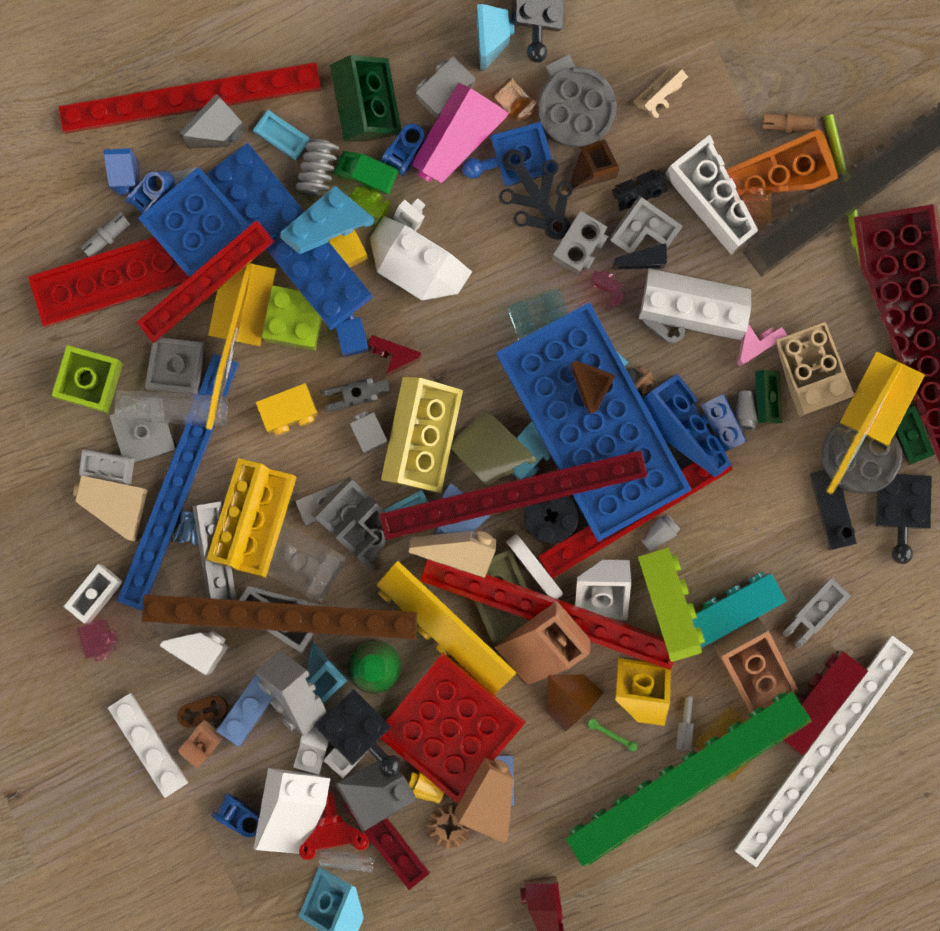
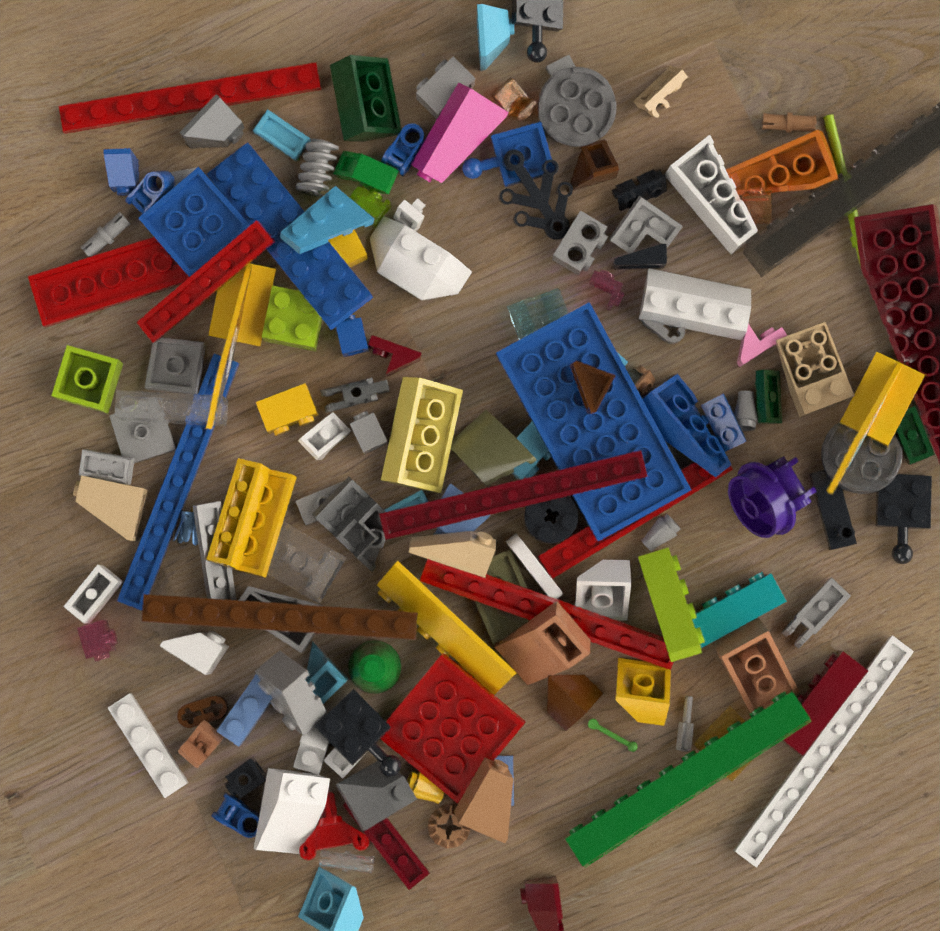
none -> black brick [224,756,267,799]
none -> white slope [298,412,351,460]
none -> dark purple piece [728,456,817,538]

